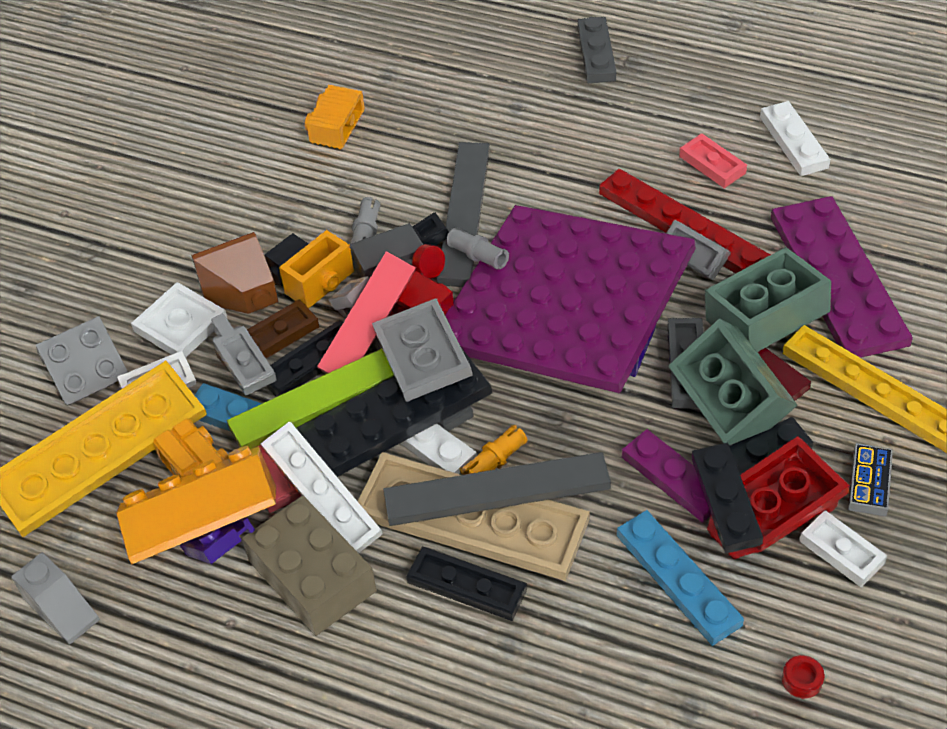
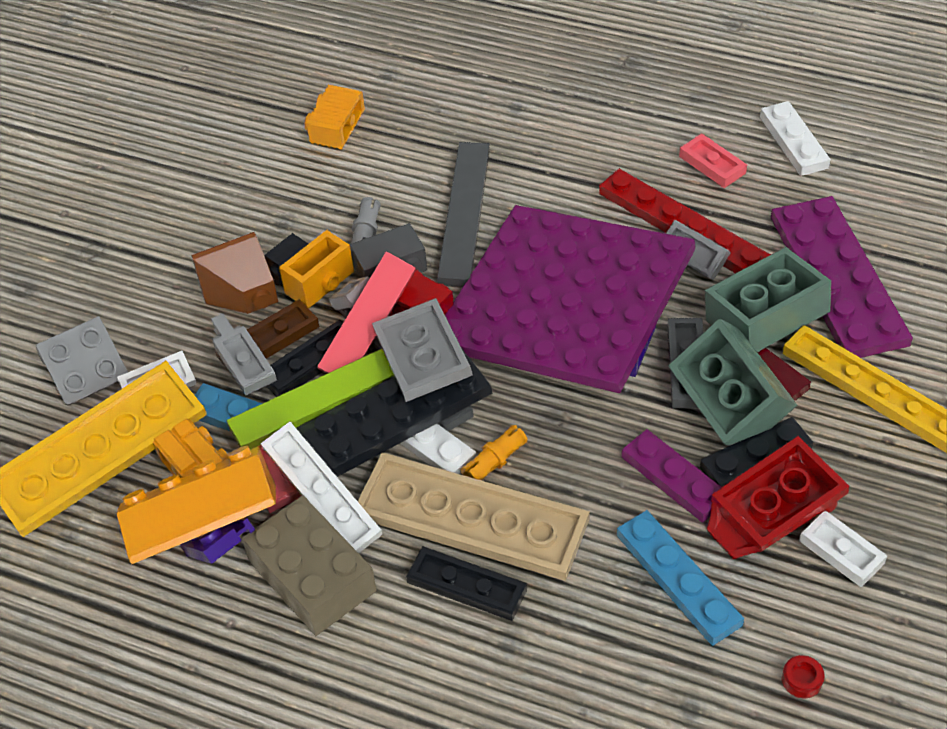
light grey slope [11,552,100,645] -> none
white plate [131,282,228,358] -> none
dark grey tile [383,452,611,526] -> none
black tile [412,212,449,246] -> none
red tile [412,244,445,279] -> none
light grey pin [447,227,509,269] -> none
dark grey plate [577,17,617,84] -> none
black plate [692,442,763,554] -> none
tile [848,443,893,517] -> none

